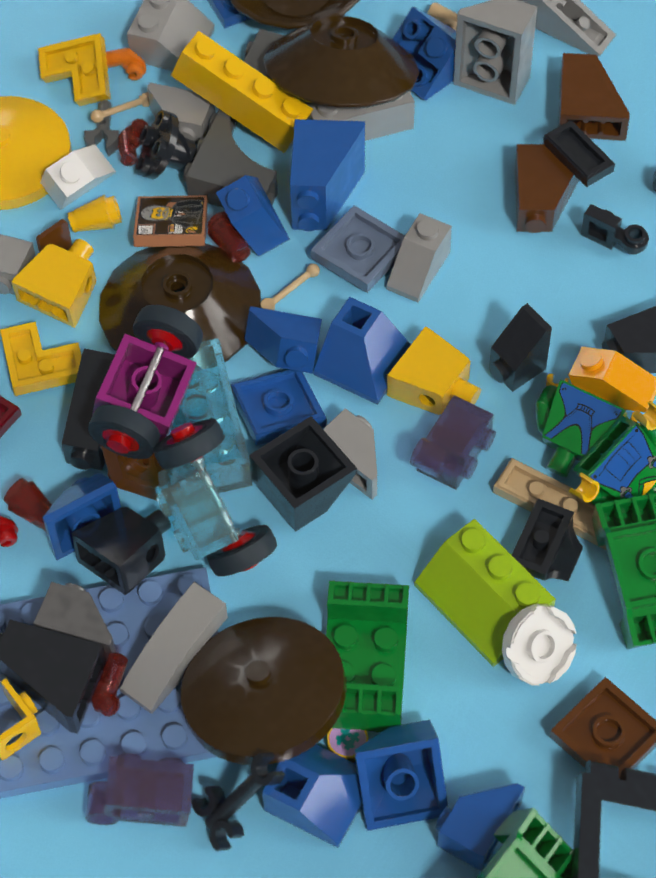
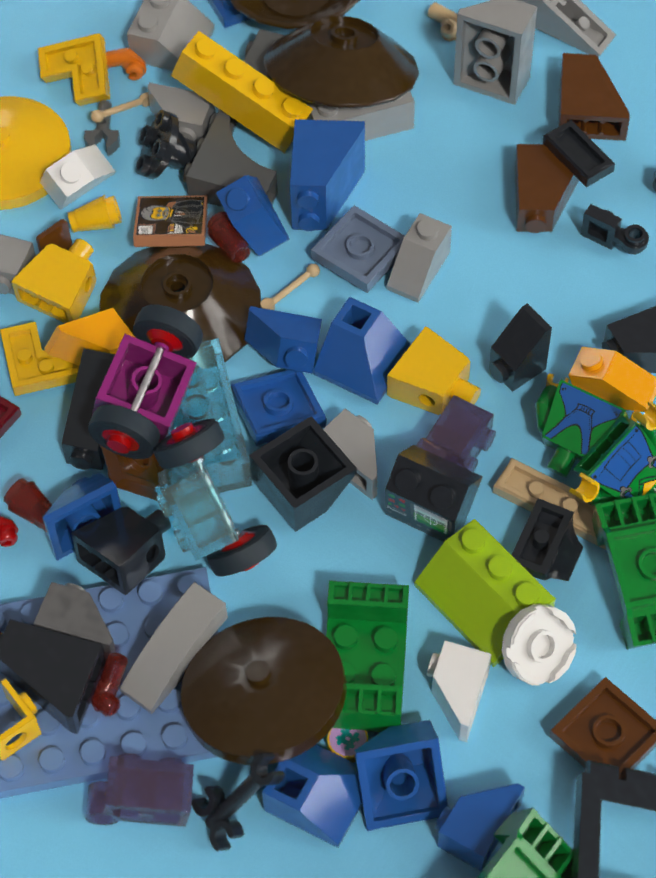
clear red arm [118,119,149,166] -> none
blue slope [393,6,456,100] -> none
none -> light orange slope [44,308,135,366]
none -> black slope [385,445,483,542]
none -> white slope [427,640,492,742]

